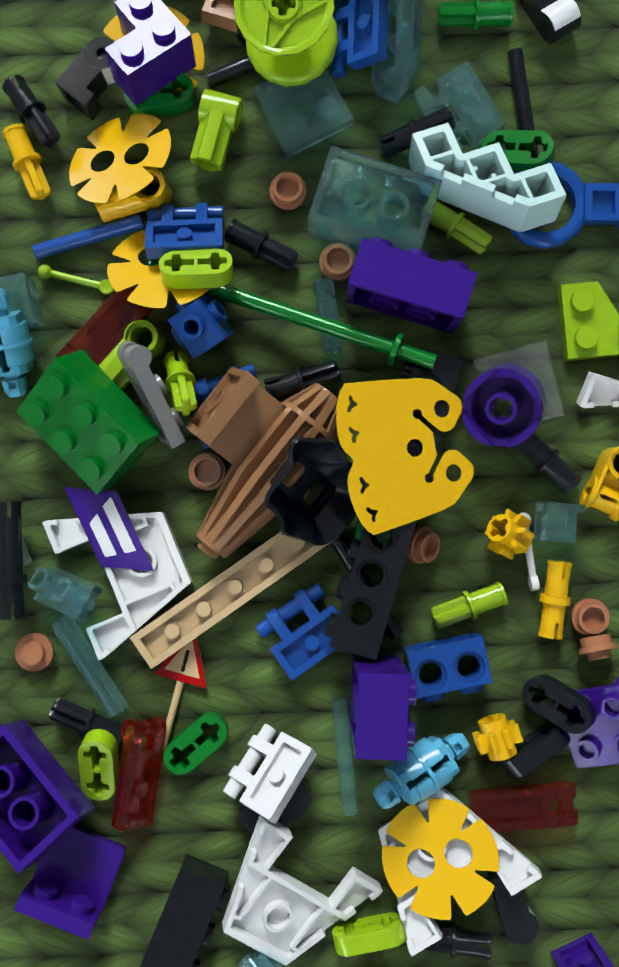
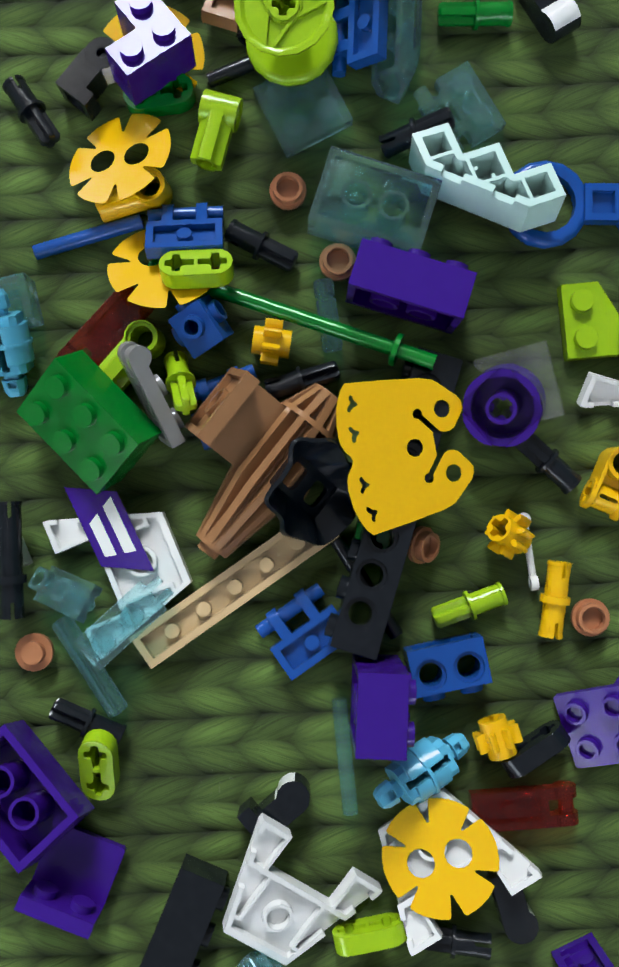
yellow axle [2,124,51,201] -> none
lime hinge [38,265,115,296] -> none
clear red plate [111,716,166,831] -> none
piece [154,637,207,752] -> none
green beam [163,711,229,775] -> none
nougat plate [188,453,226,491] -> none
white plate [223,724,317,824] -> none
lime axle [419,196,492,255] -> none
green beam [481,130,555,171] -> none
black bar [507,48,539,158] -> none
black beam [522,674,597,734] -> none
clear light blue panel [533,502,586,543] -> none
nougat plate [578,634,618,662] -> none
none -> clear light blue hinge [73,576,174,671]
none -> yellow gear [251,318,292,366]

